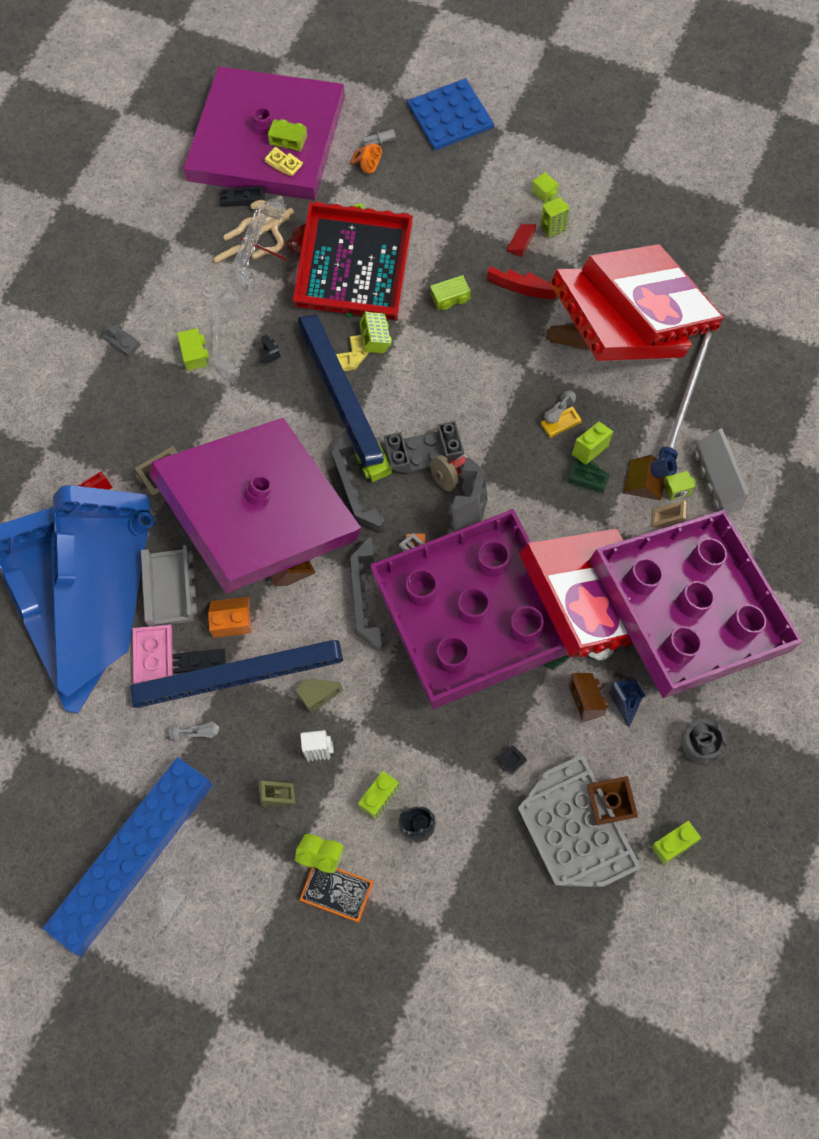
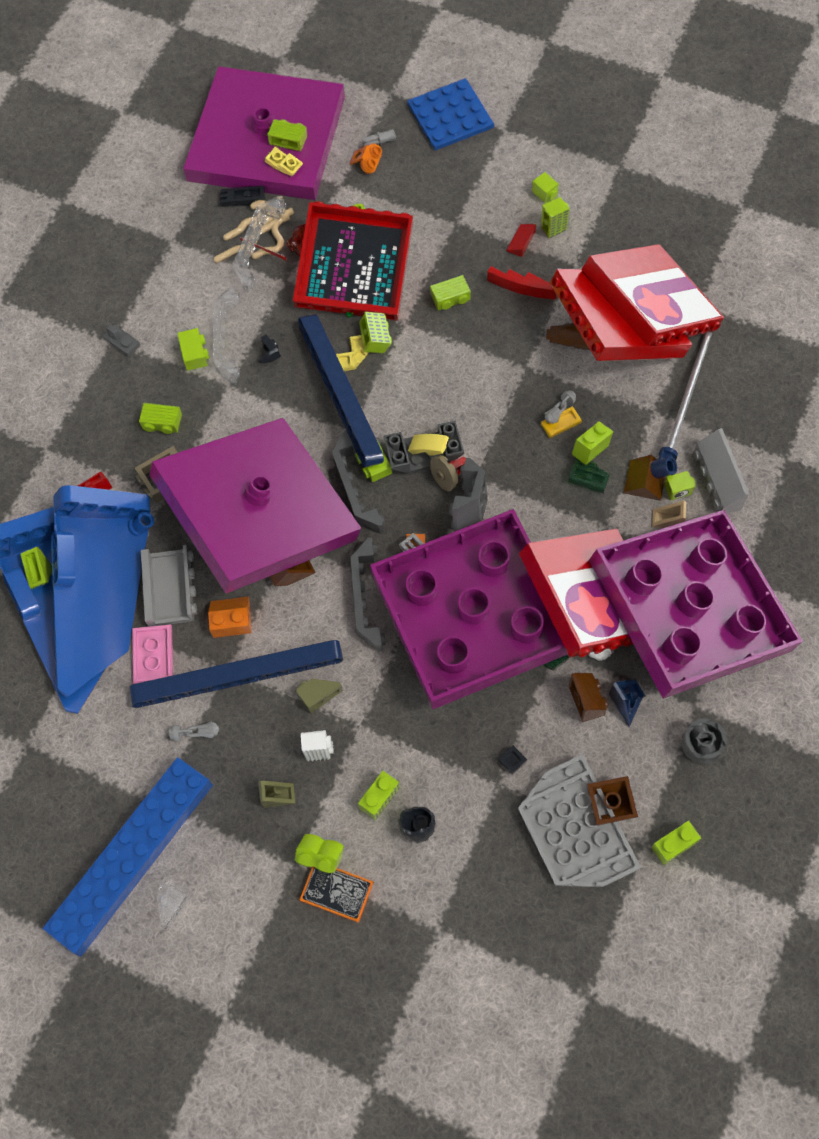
black hinge [173,648,226,674] -> none
none -> lime slope [21,547,52,589]
none -> lime brick [139,403,182,434]
none -> light yellow slope [408,434,449,456]

